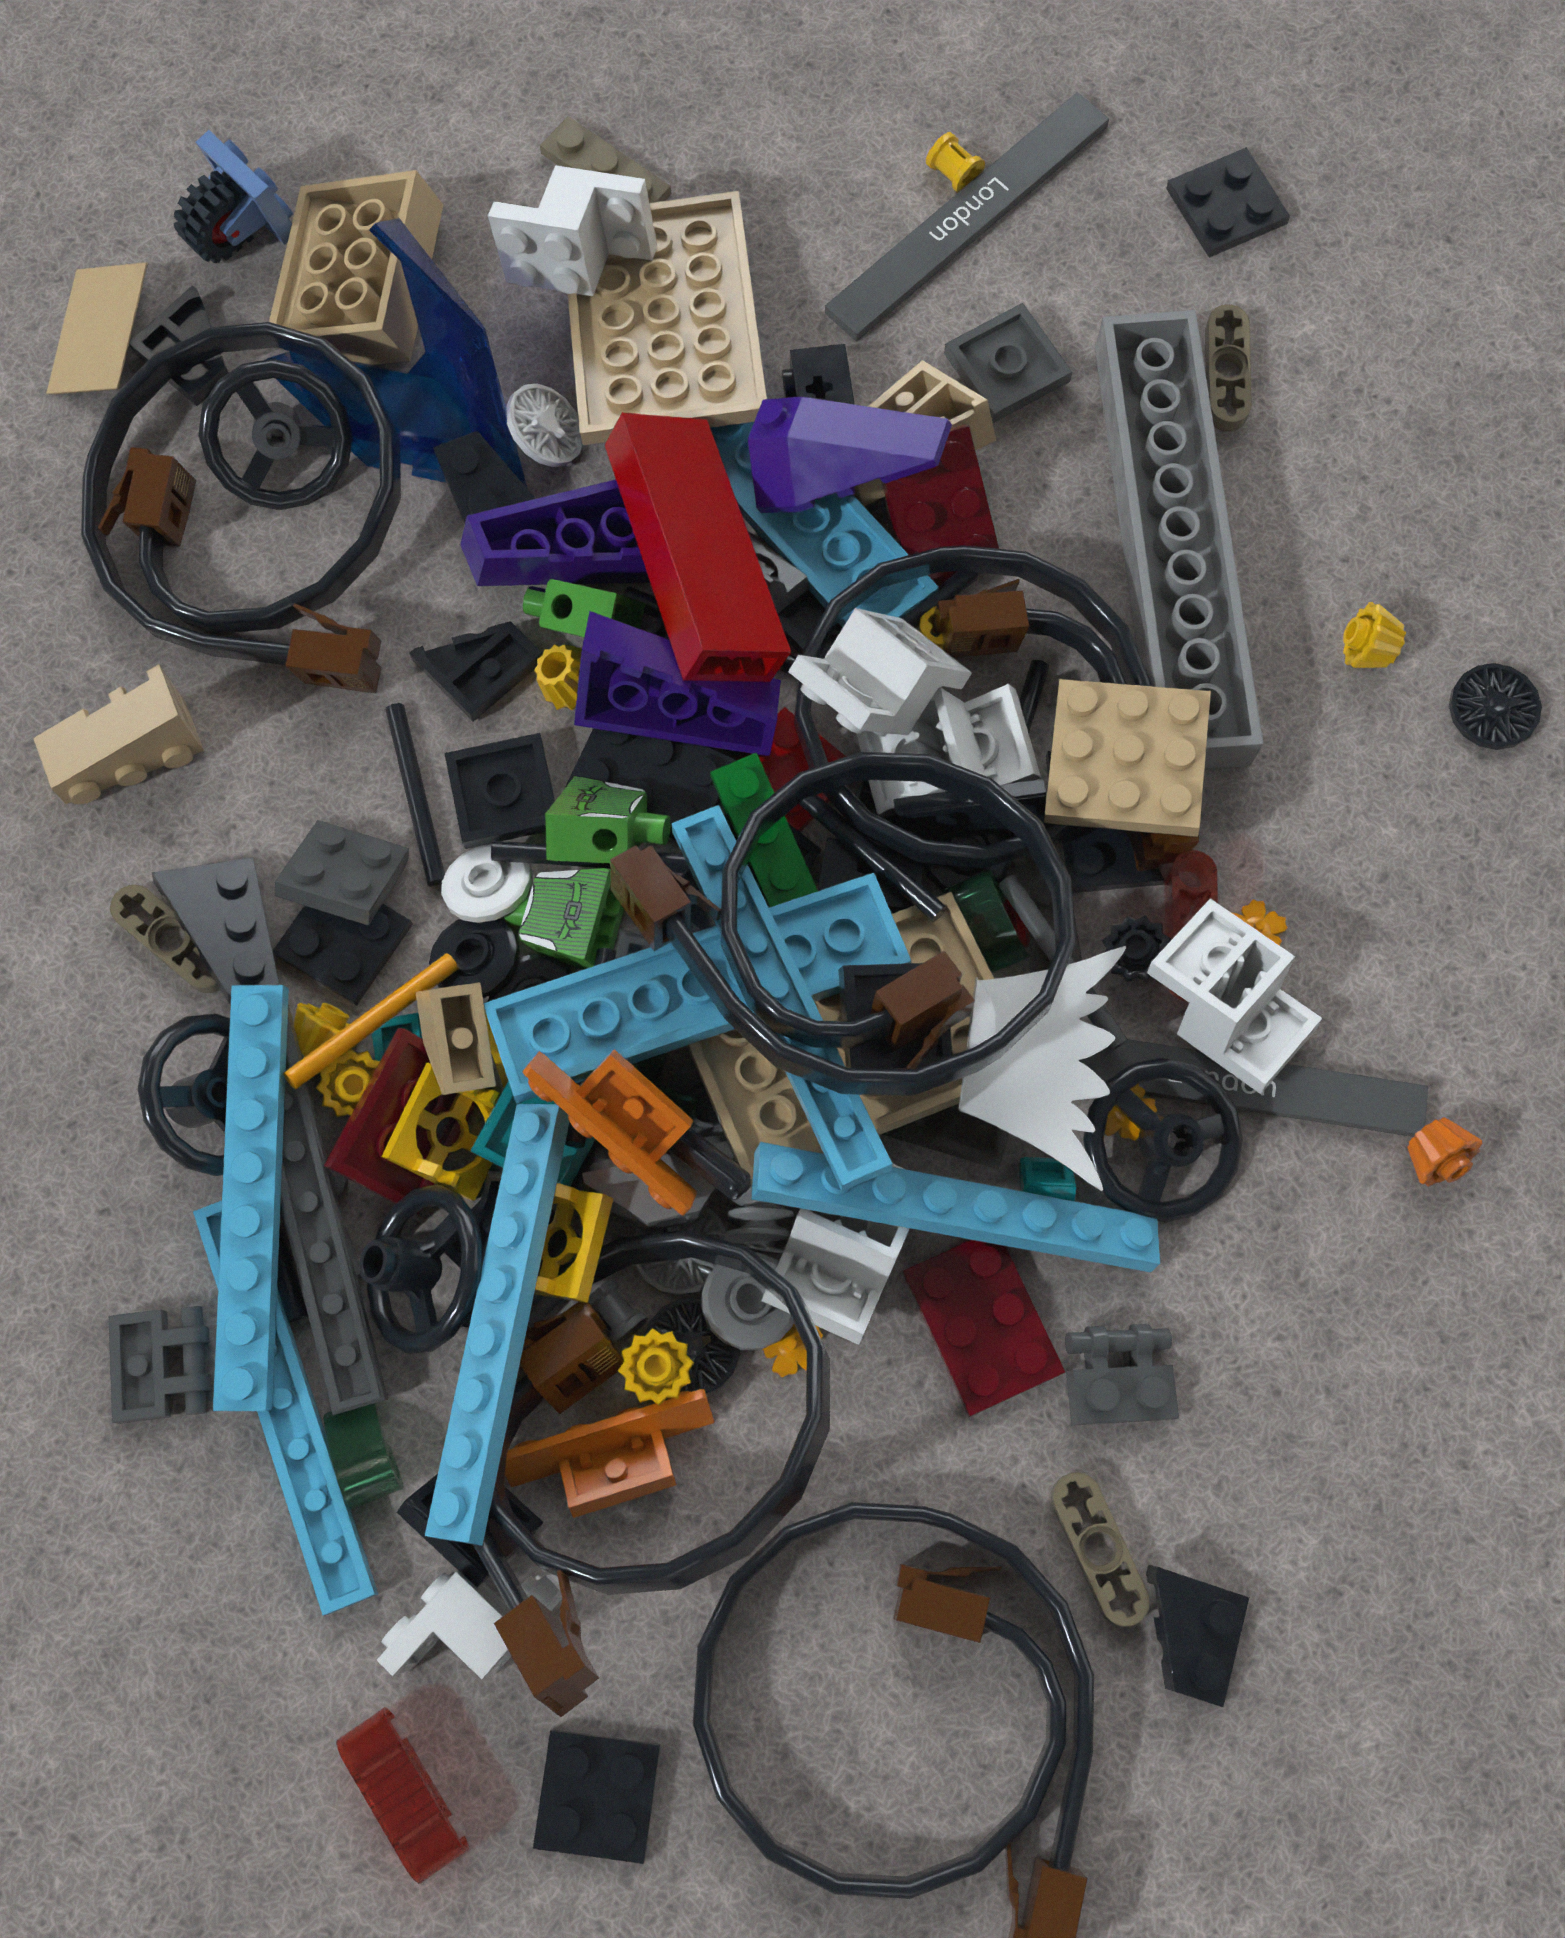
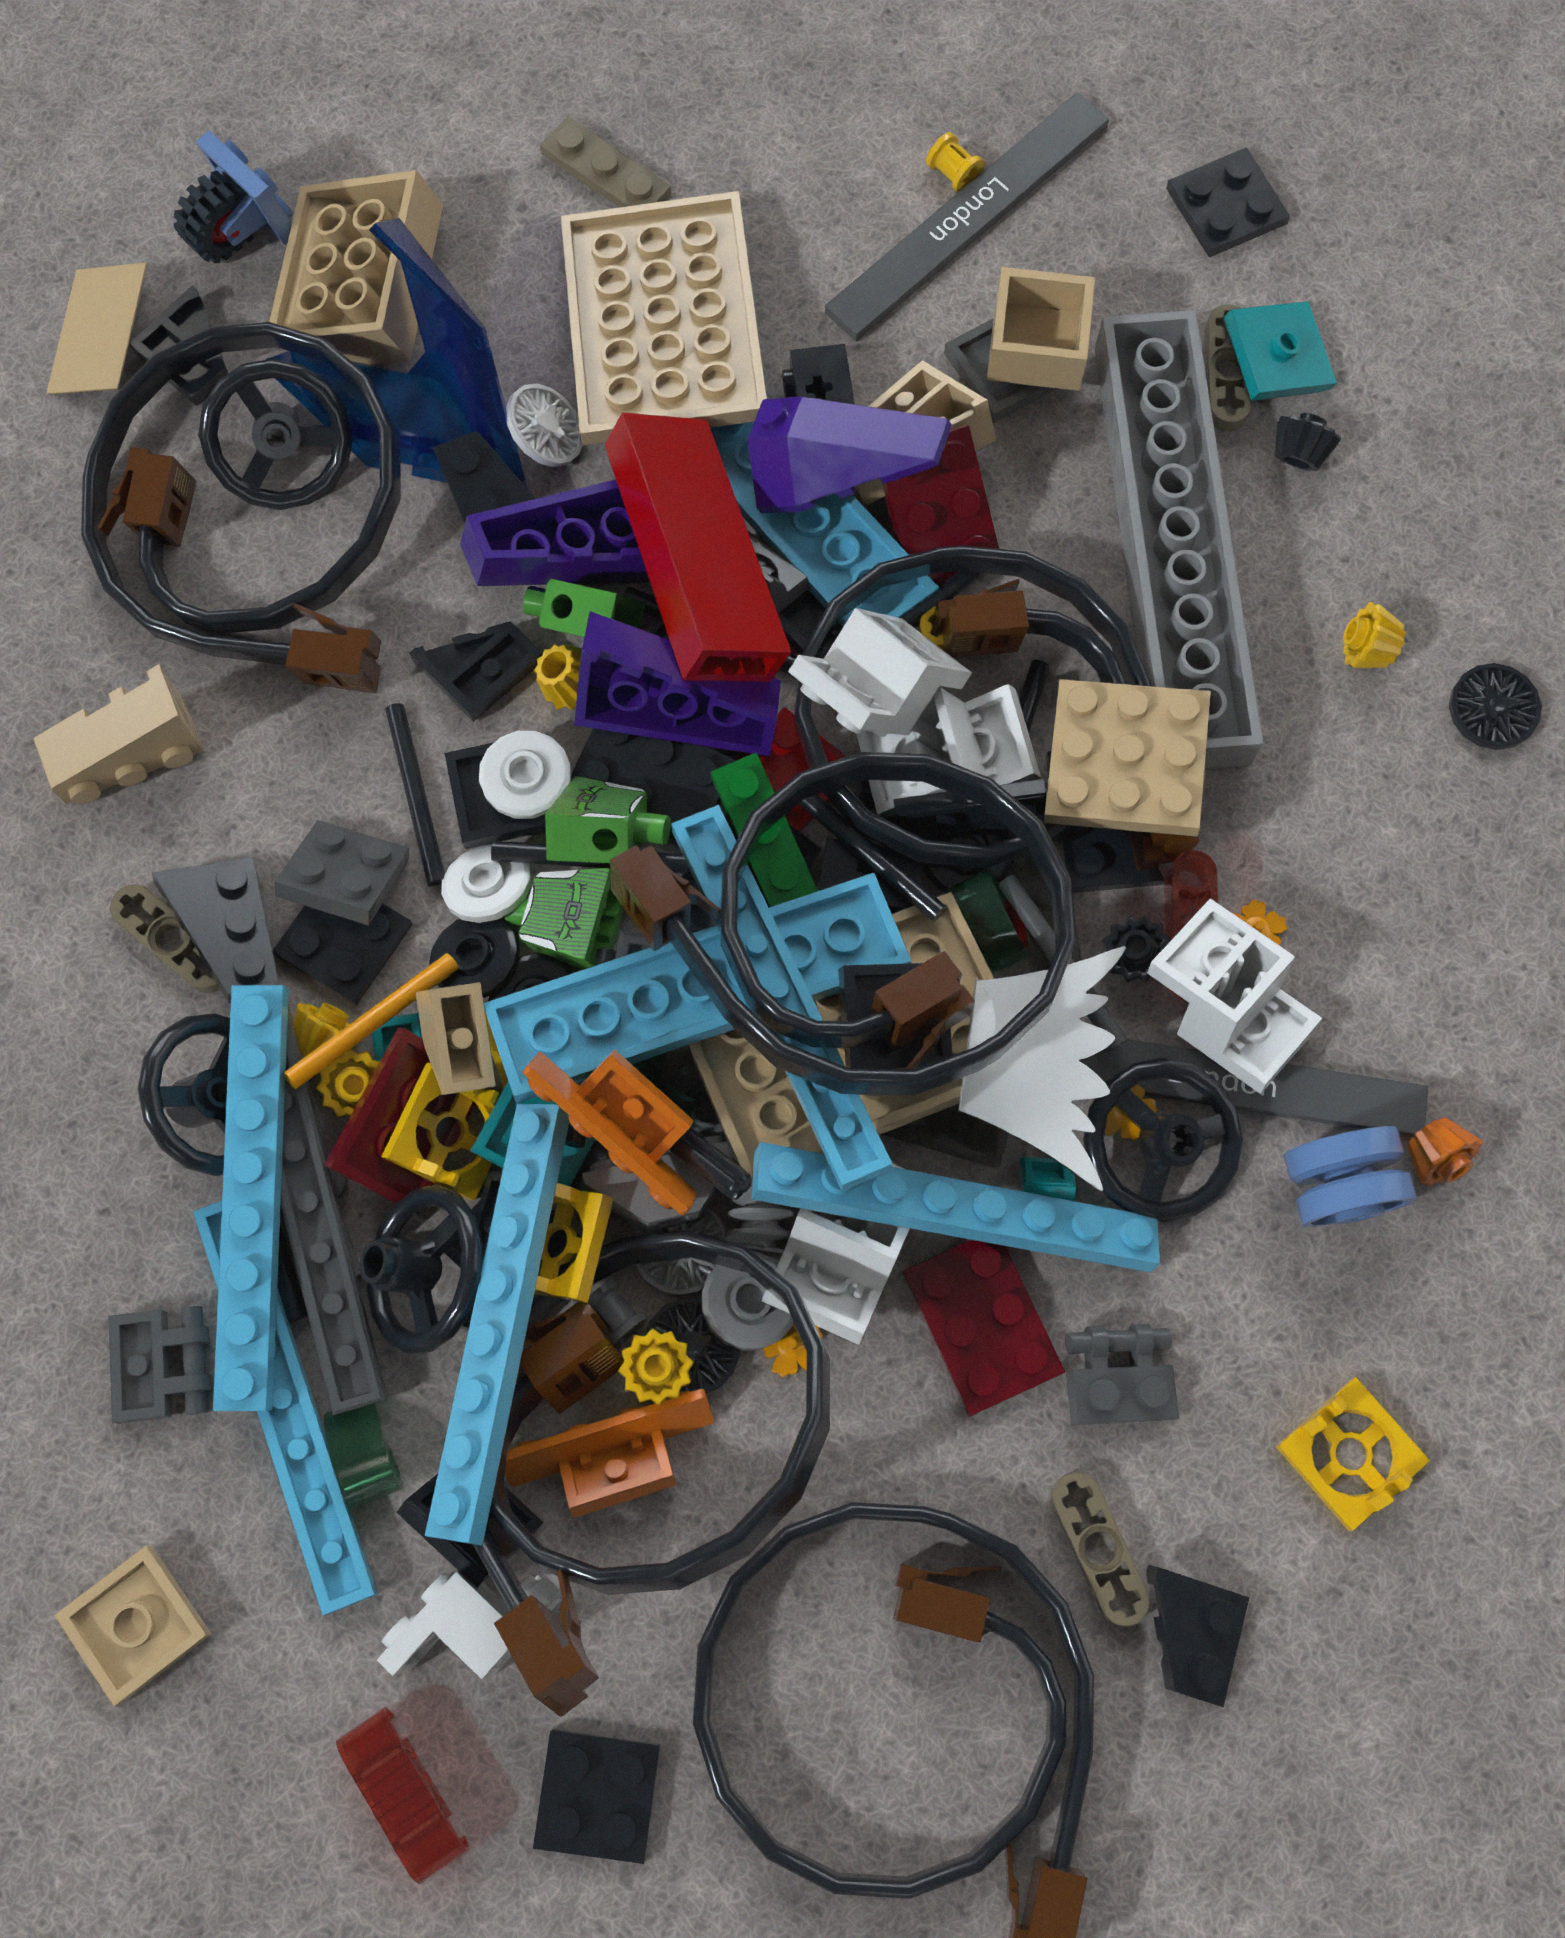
white bracket [488,165,657,296] -> none
none -> tan plate [54,1545,212,1707]
none -> white wheel [479,731,571,819]
none -> tan piece [987,267,1095,391]
none -> teal plate [1223,301,1337,401]
none -> black piece [1275,413,1341,472]
none -> yellow piece [1275,1377,1430,1531]
none -> medium blue wheel [1283,1126,1418,1227]

